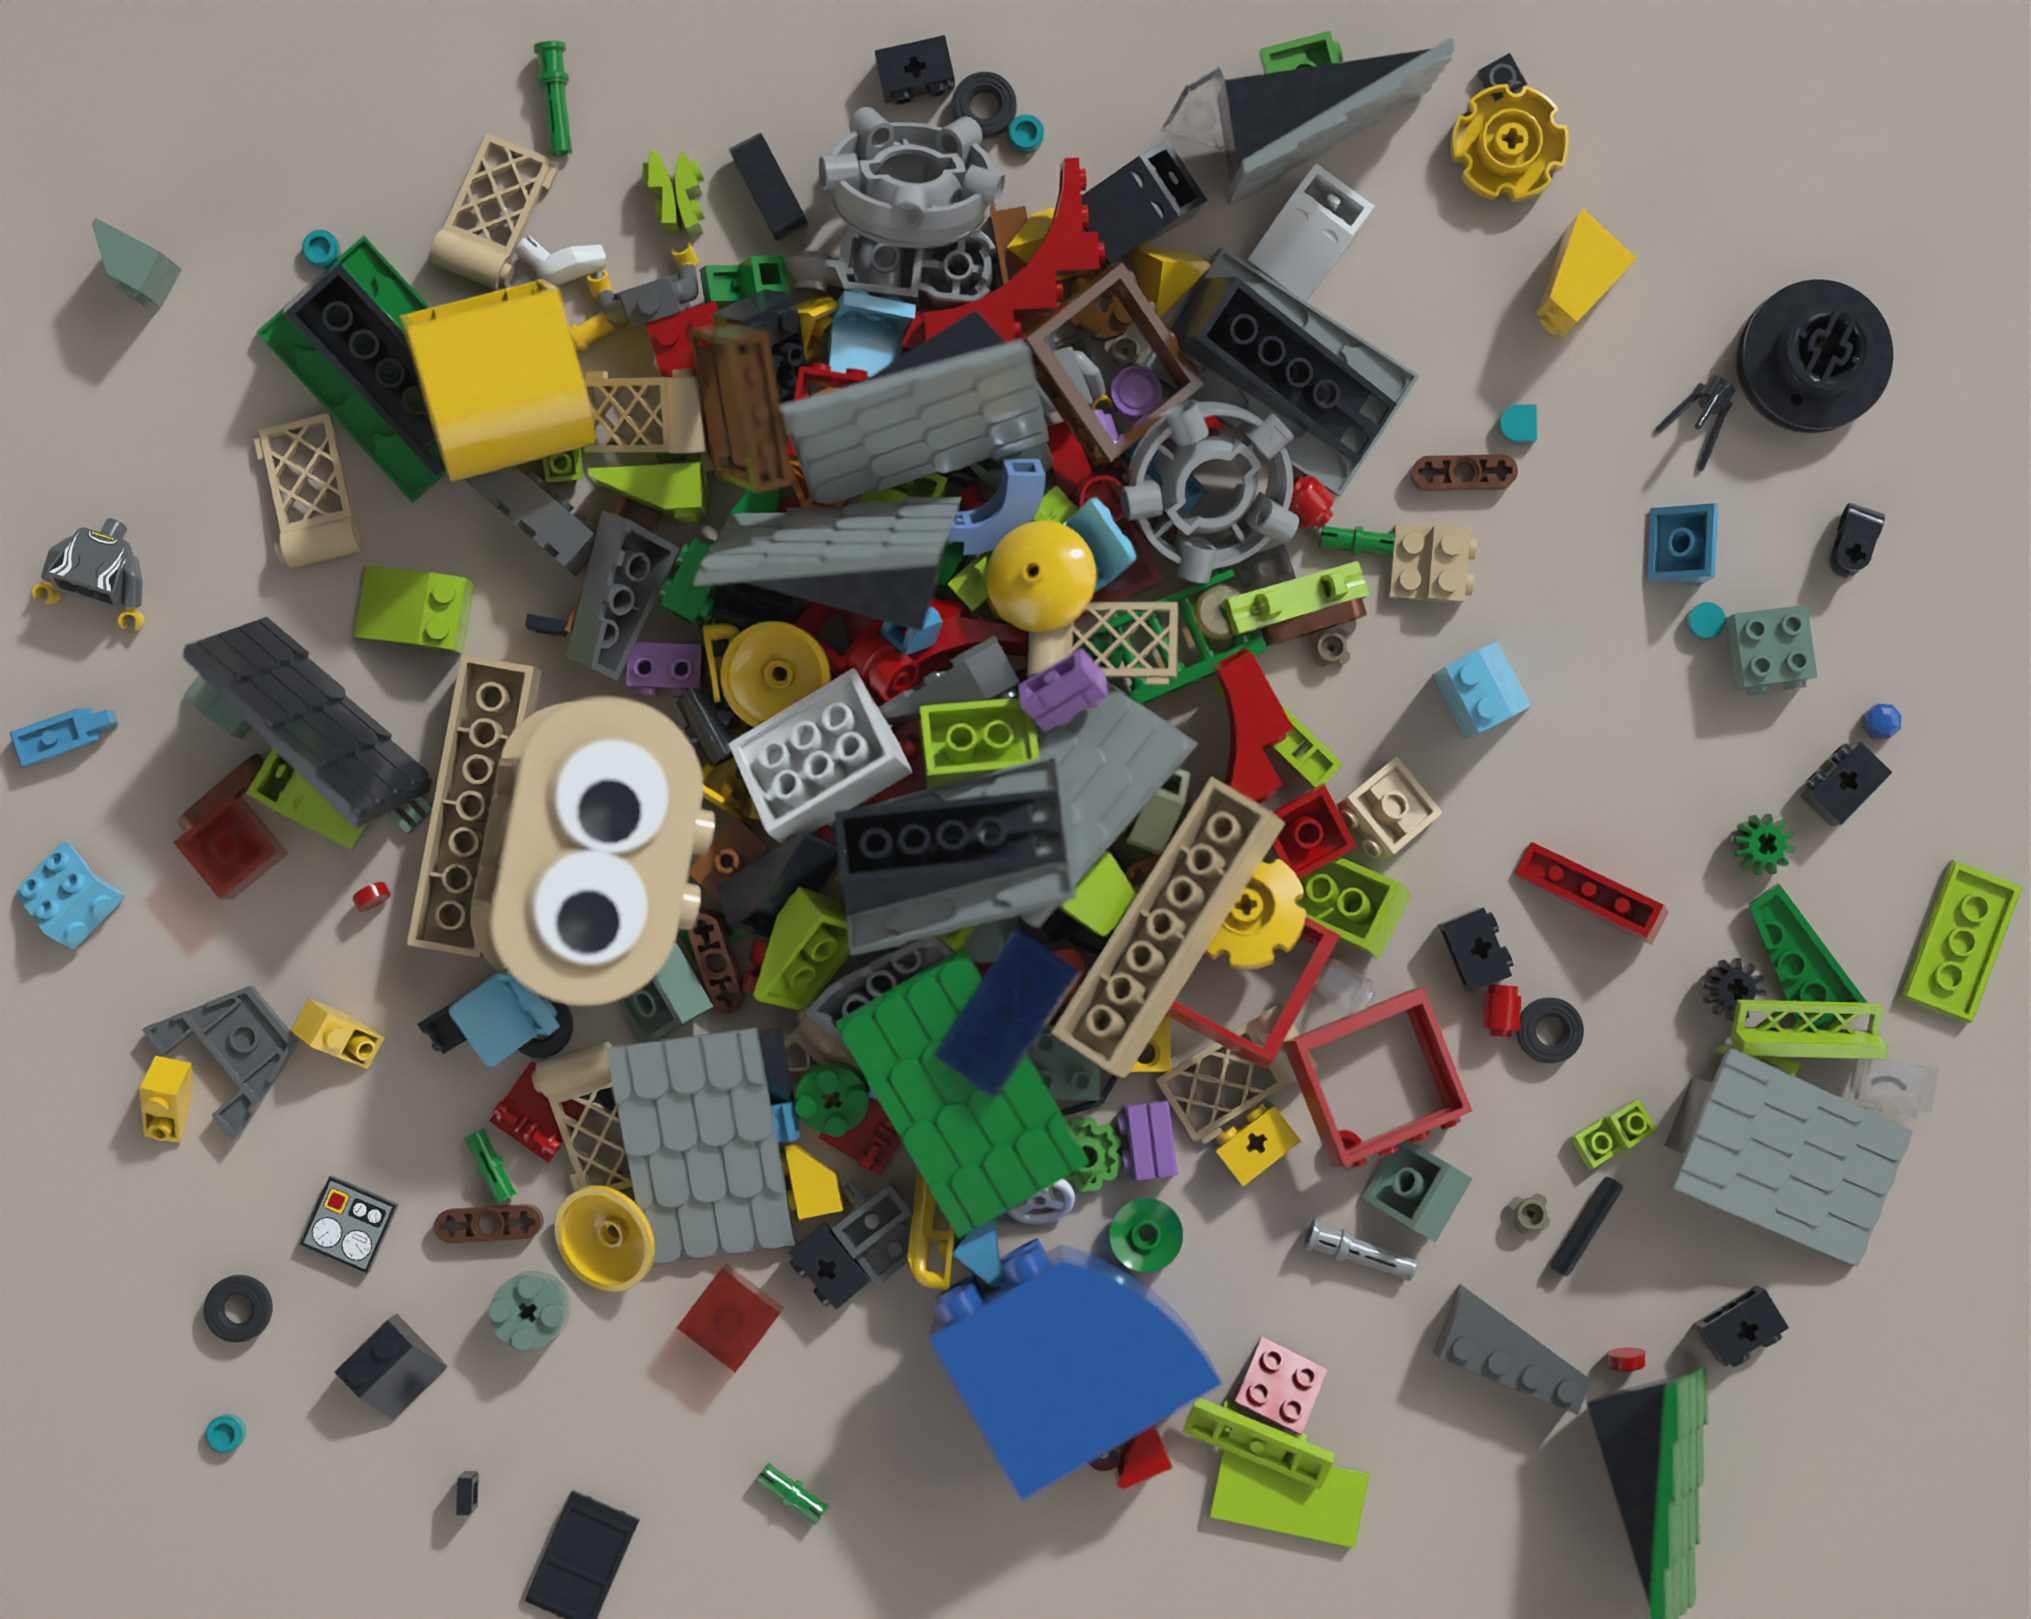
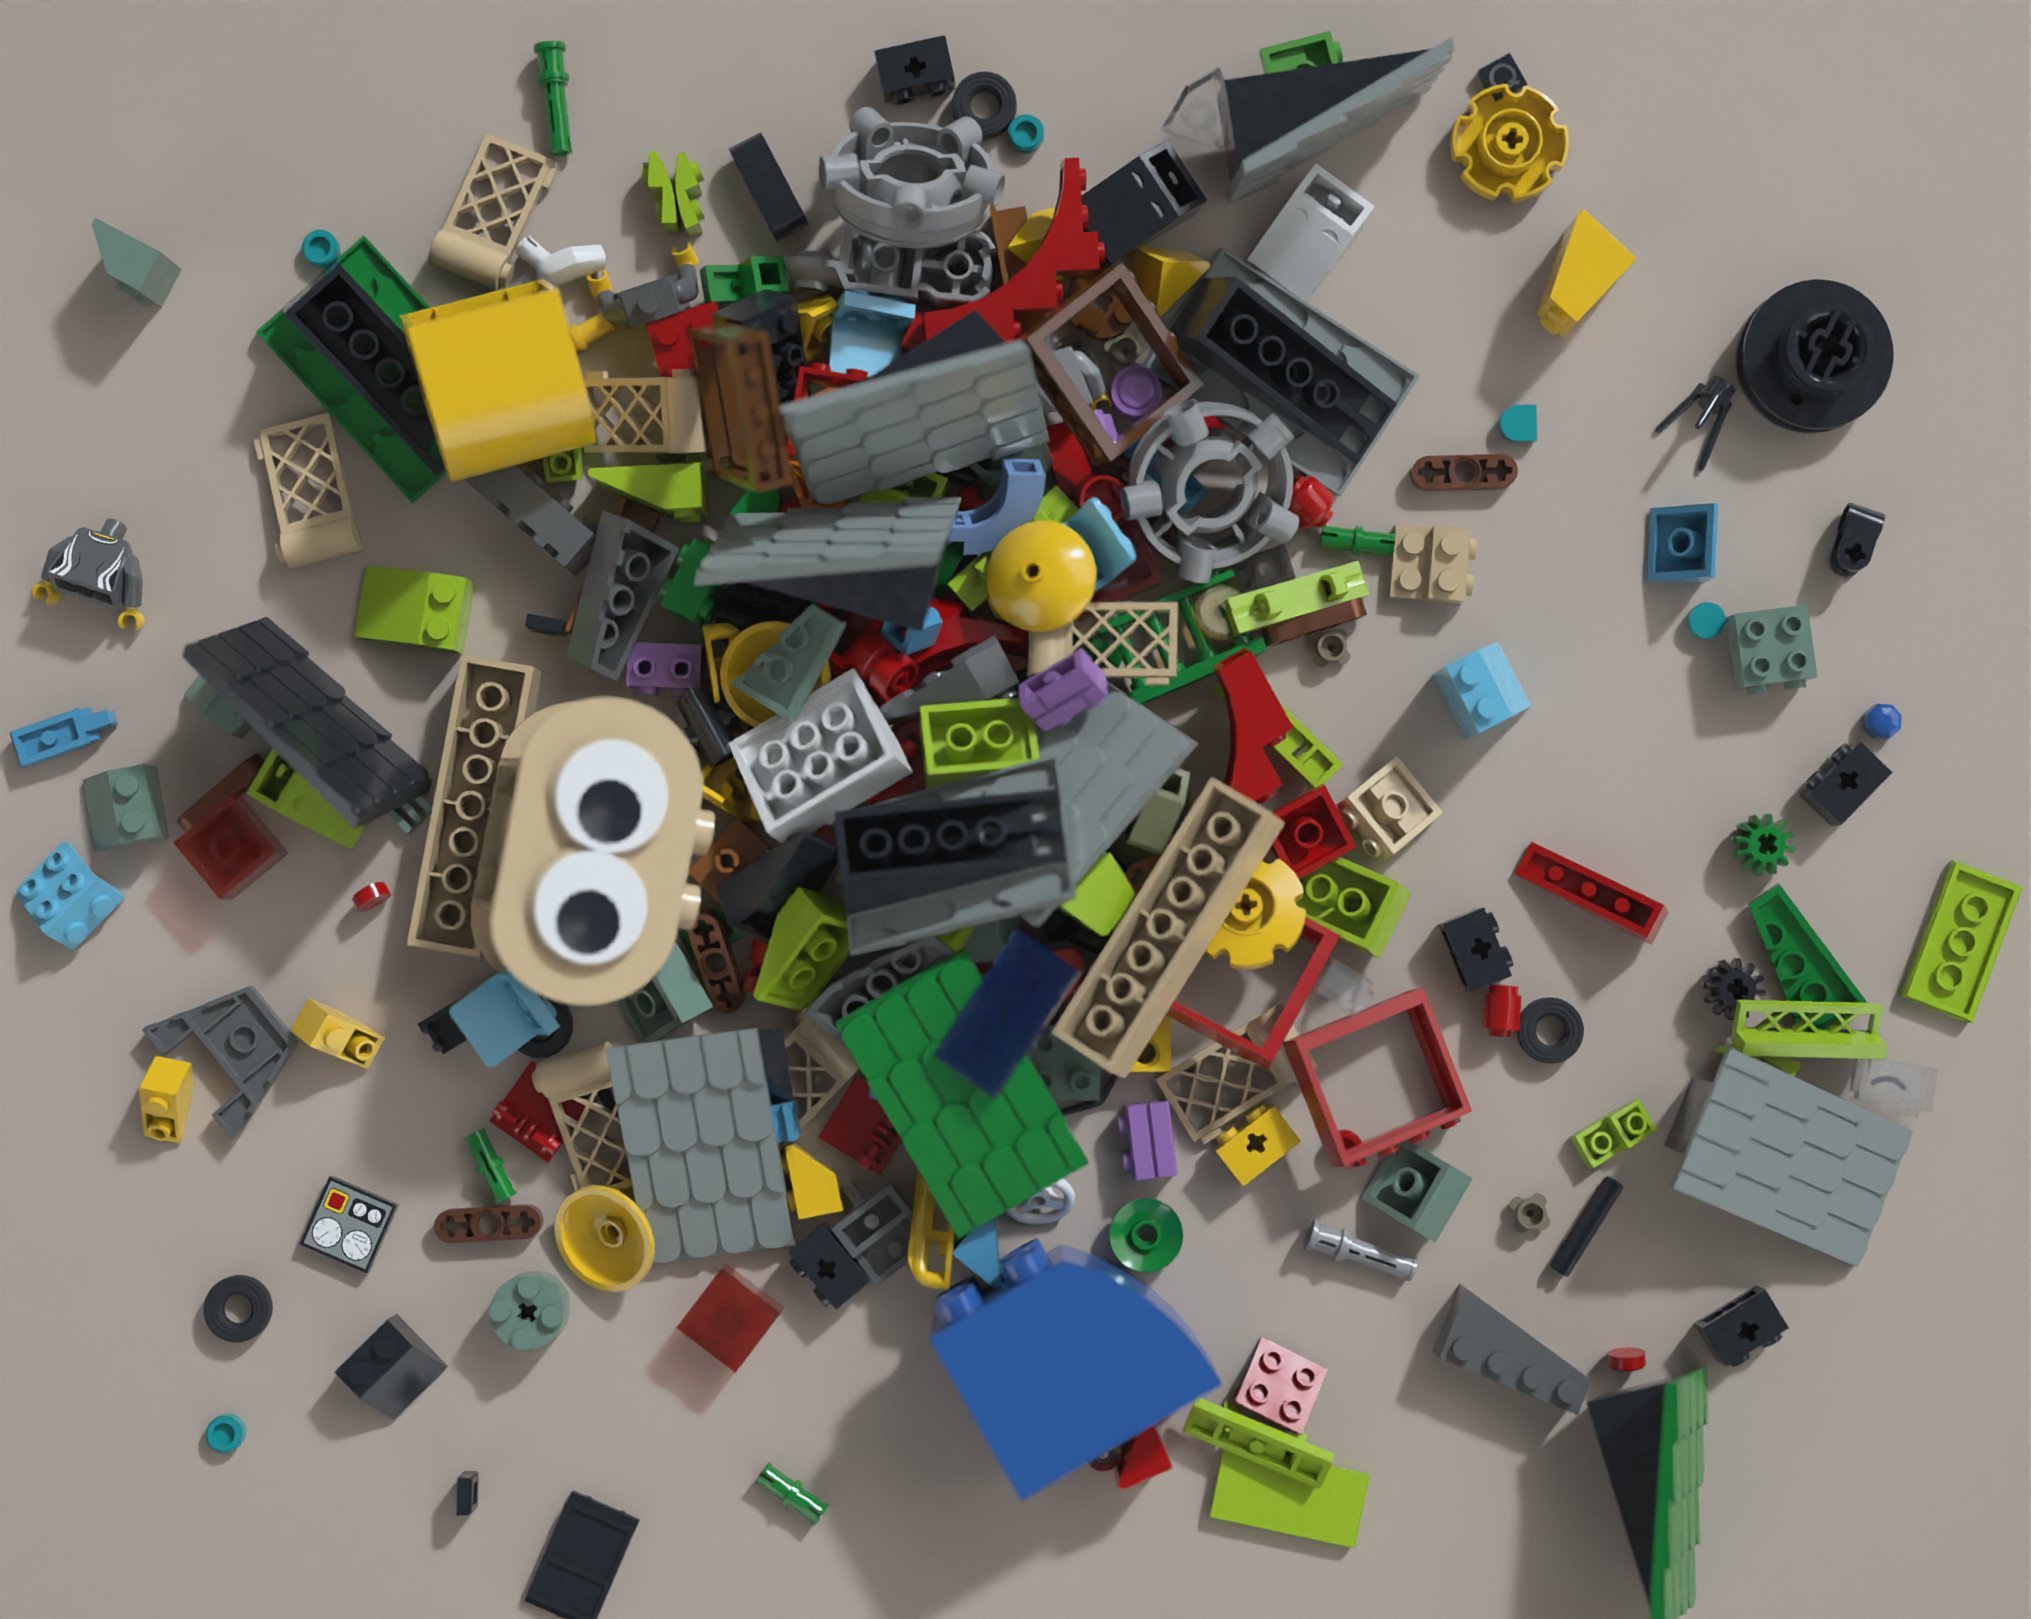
green plate [795,1061,868,1137] -> none
bright green plant [1064,1116,1123,1192] -> none
none -> sand green slope [83,764,169,852]
none -> sand green wing [731,604,847,721]

